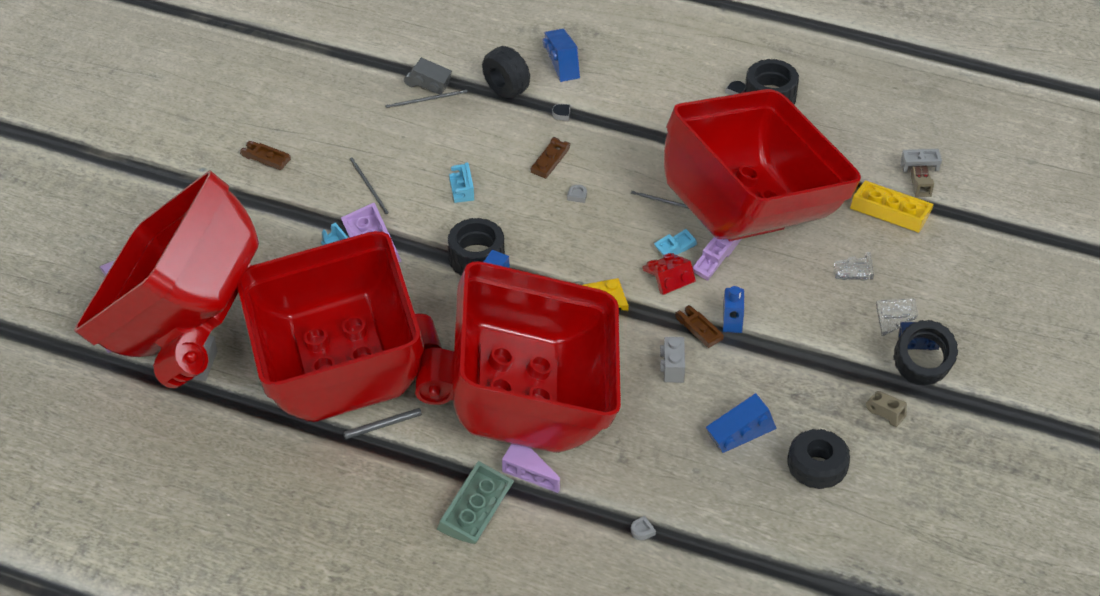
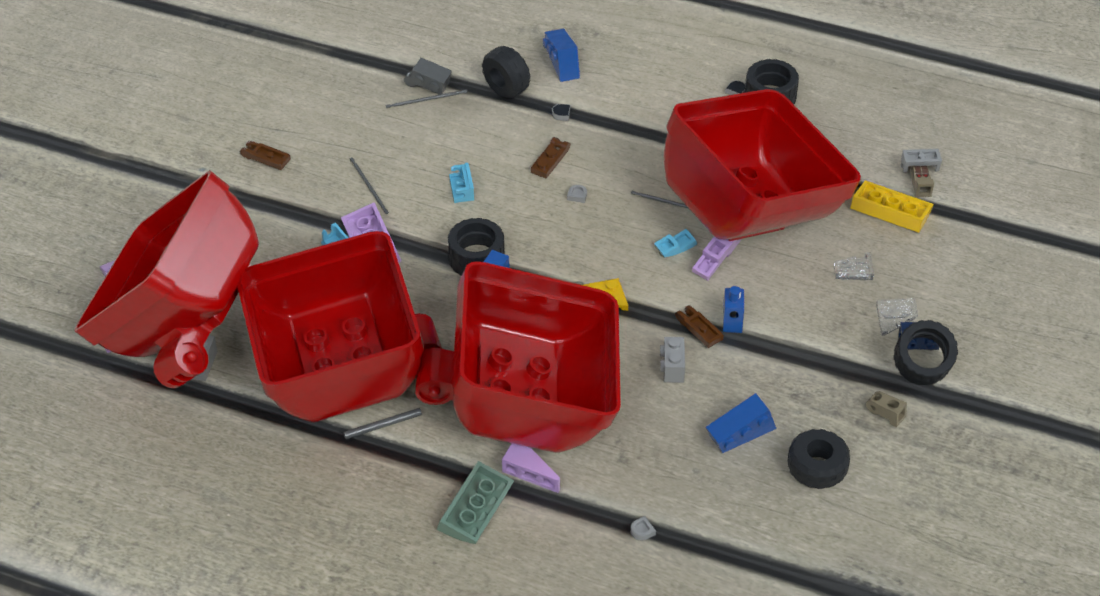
red bracket [642,253,696,295] -> none

